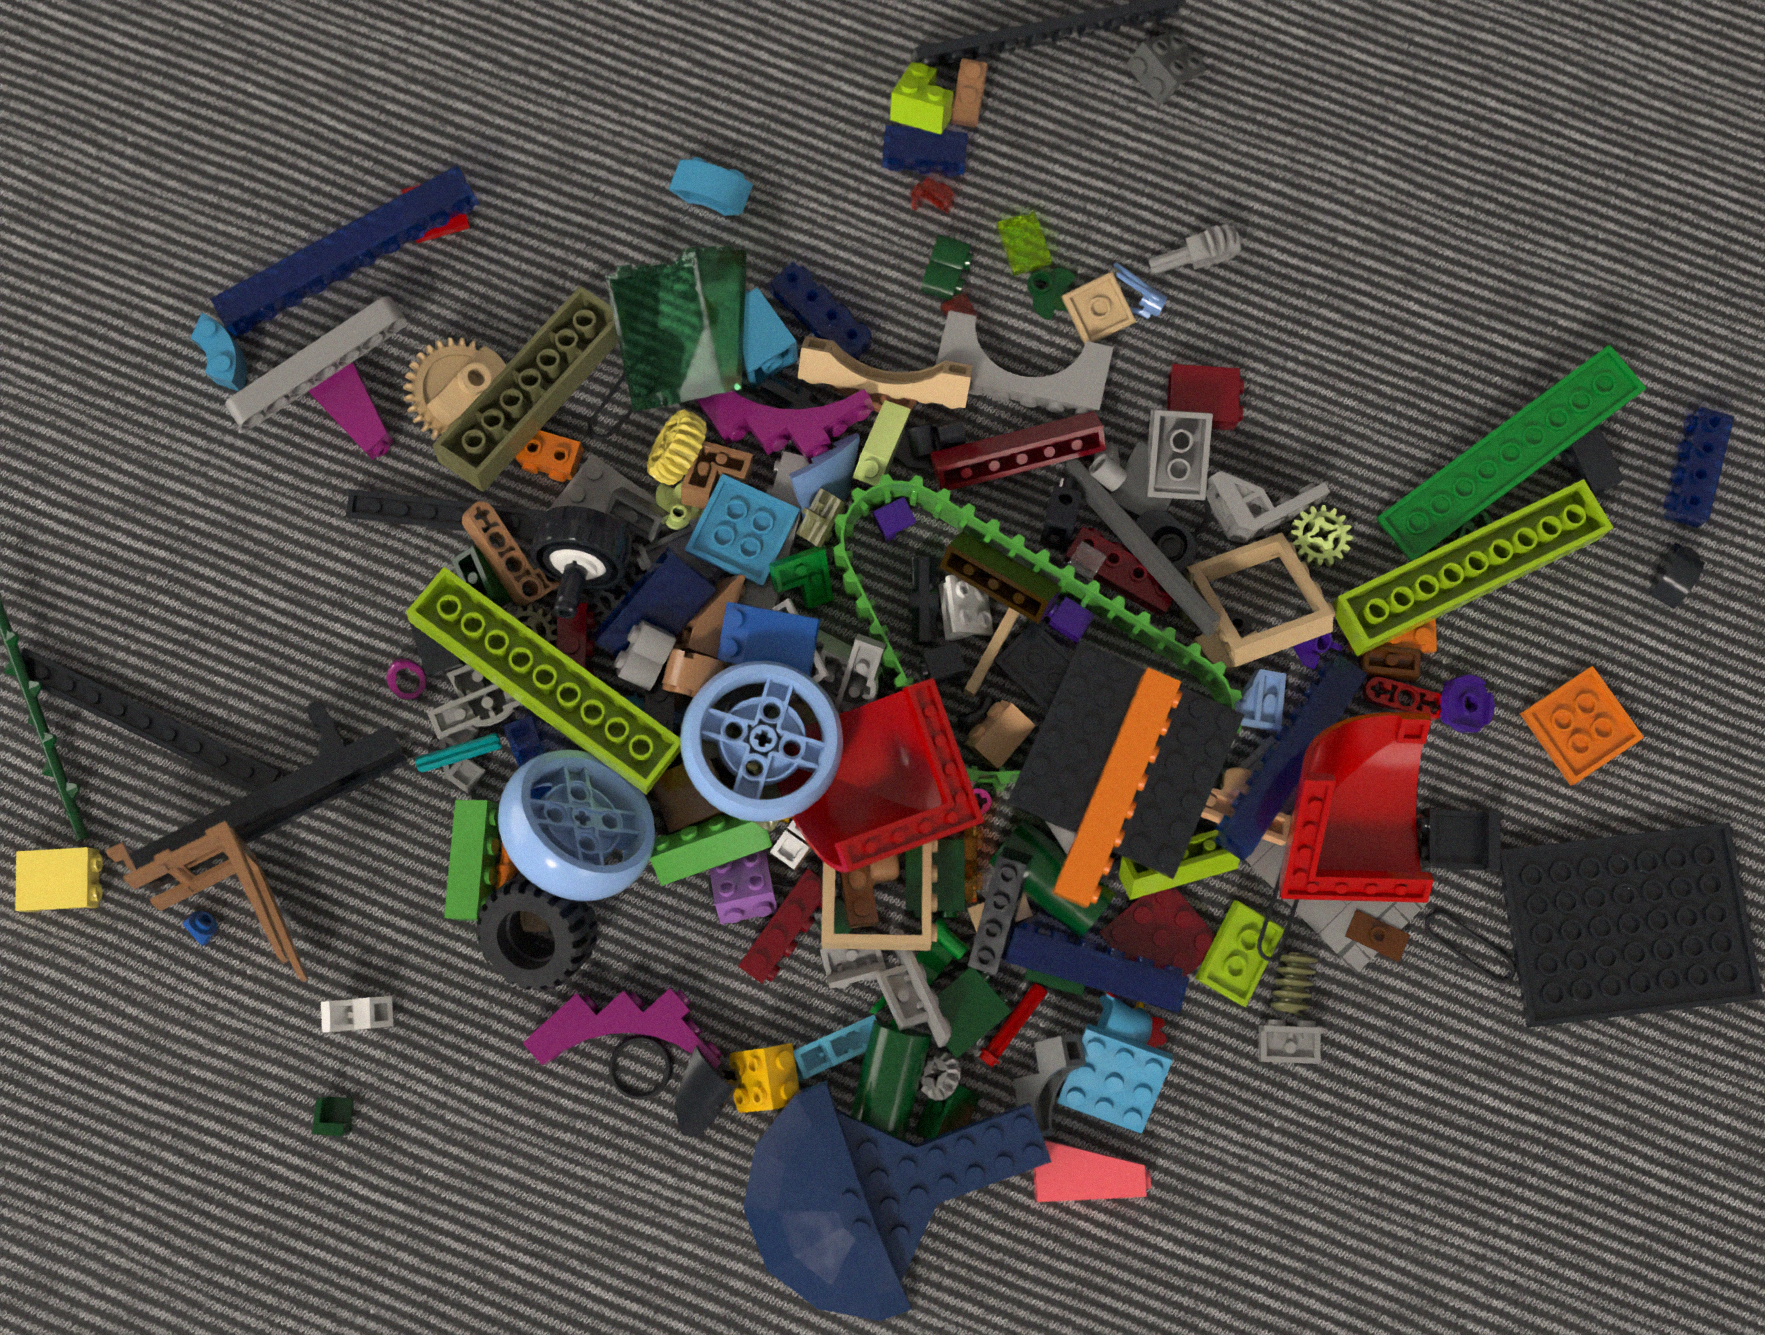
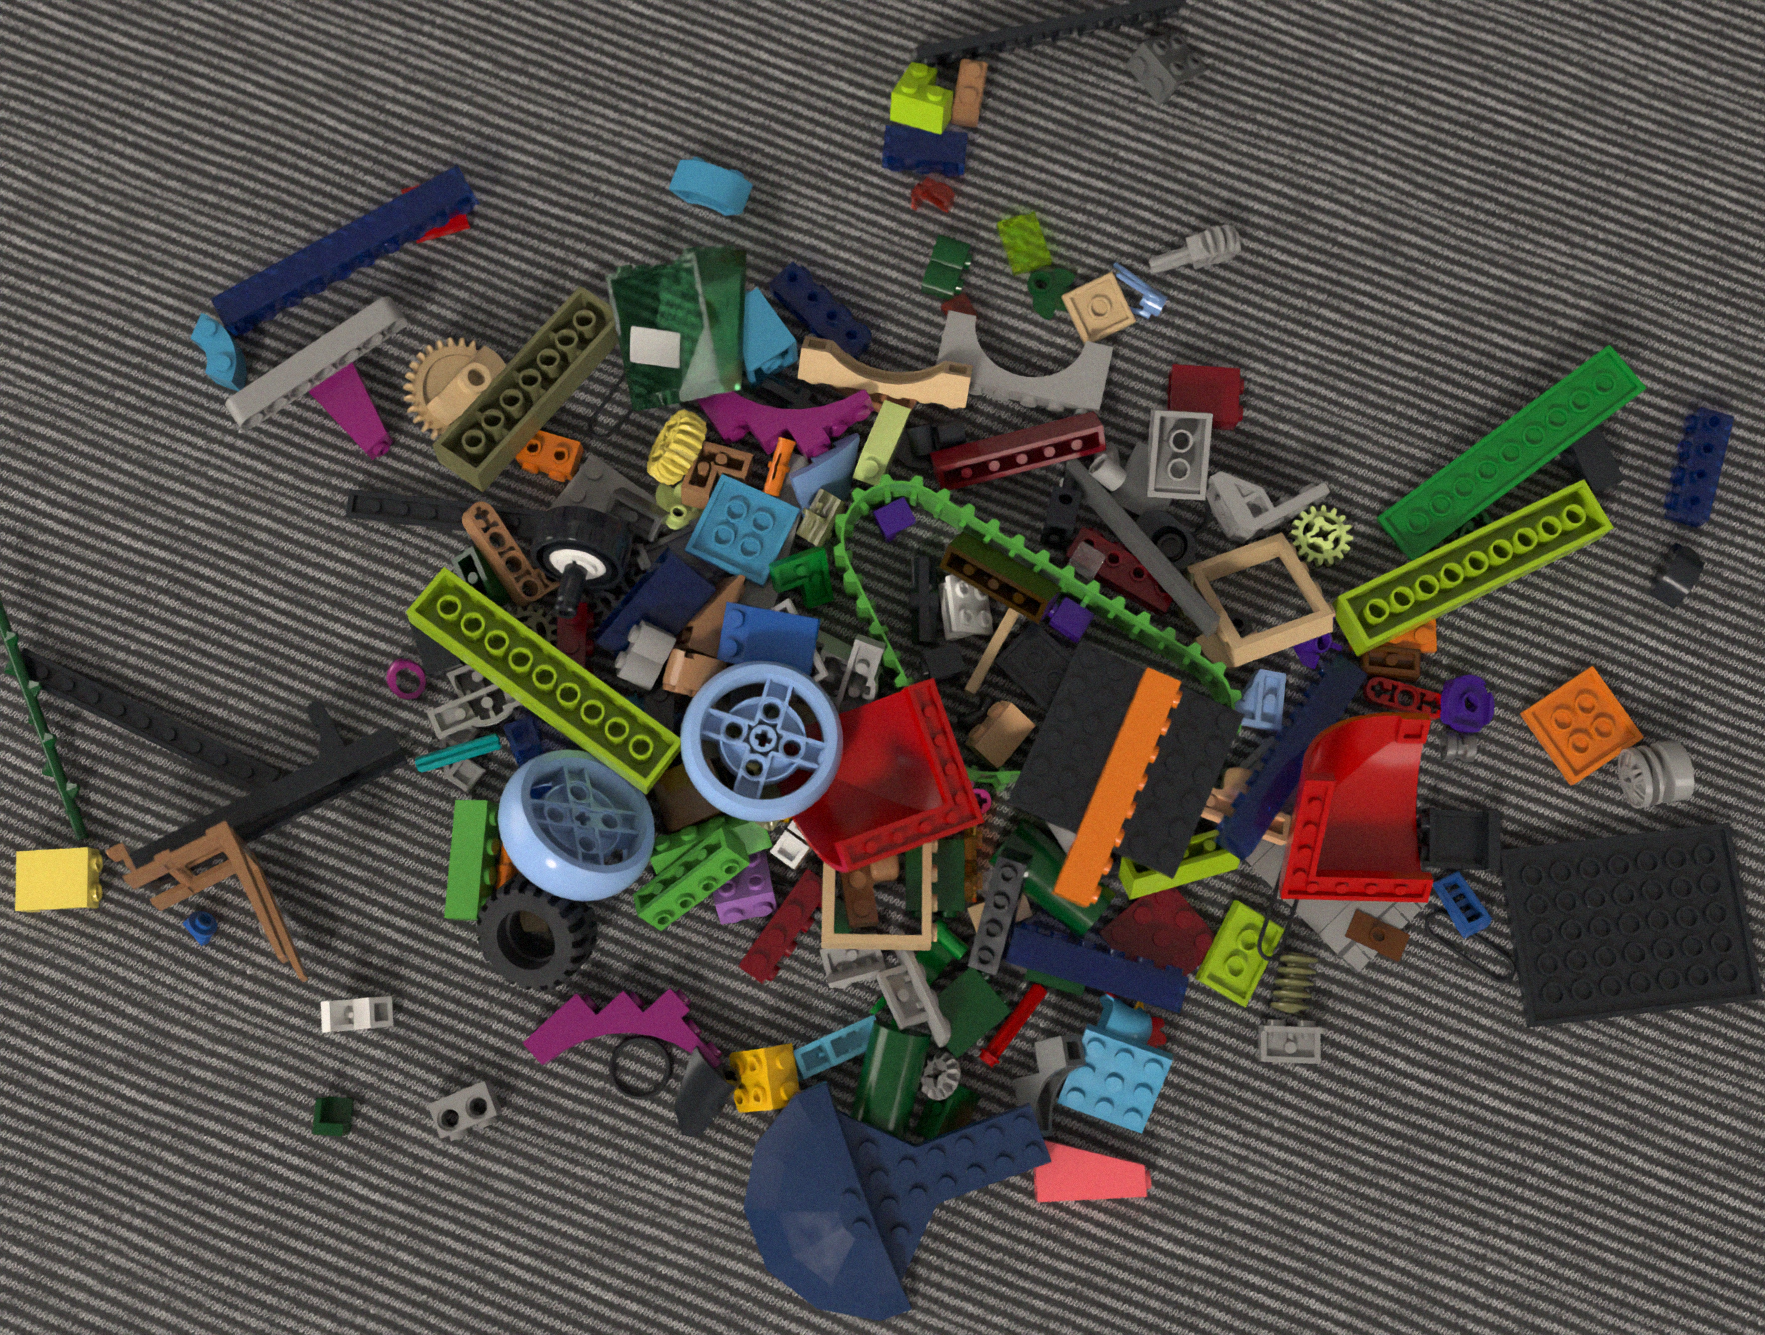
none -> light grey brick [428,1080,502,1141]
none -> white sticker [630,326,680,368]
none -> bright green brick [633,827,750,931]
none -> orange pin [762,437,796,498]
none -> blue slope [1433,870,1492,939]
none -> flat silver wheel [1440,732,1477,762]
none -> light grey wheel [1617,739,1695,809]

